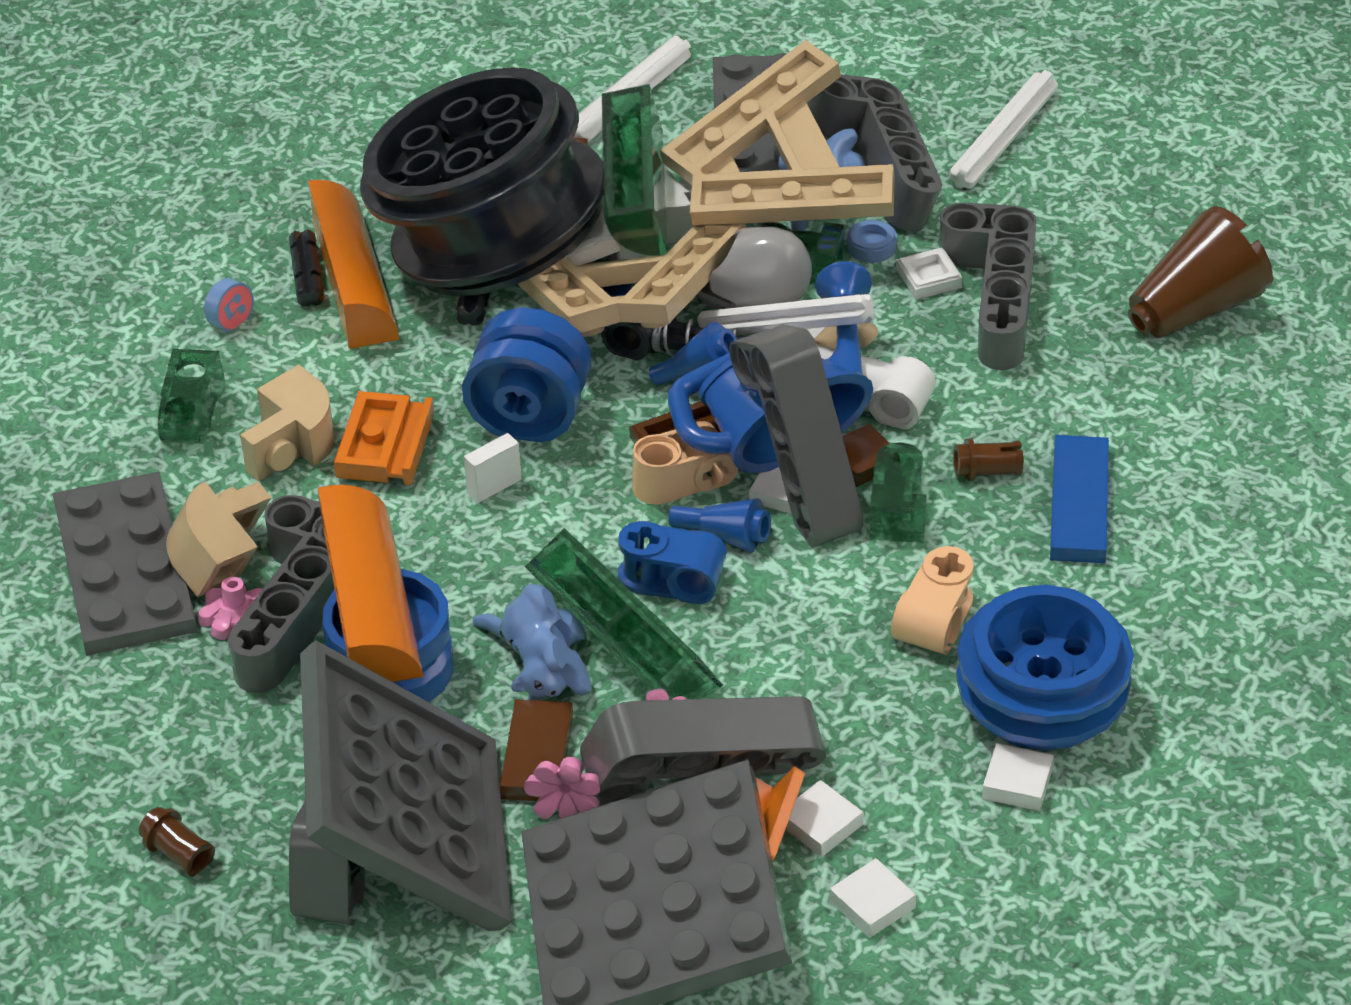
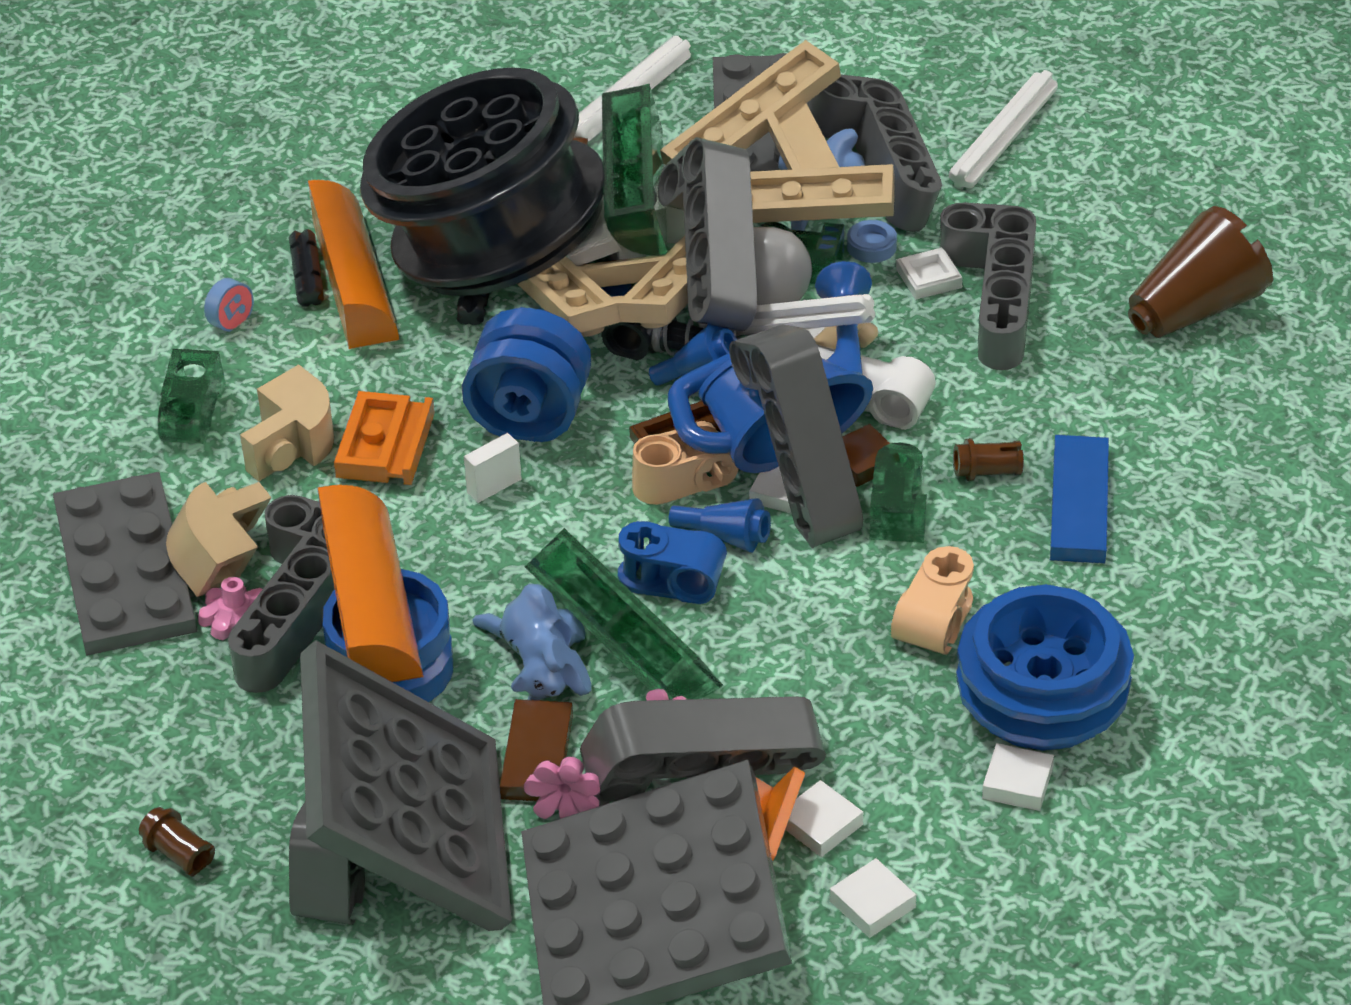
none -> dark grey beam [658,137,757,332]

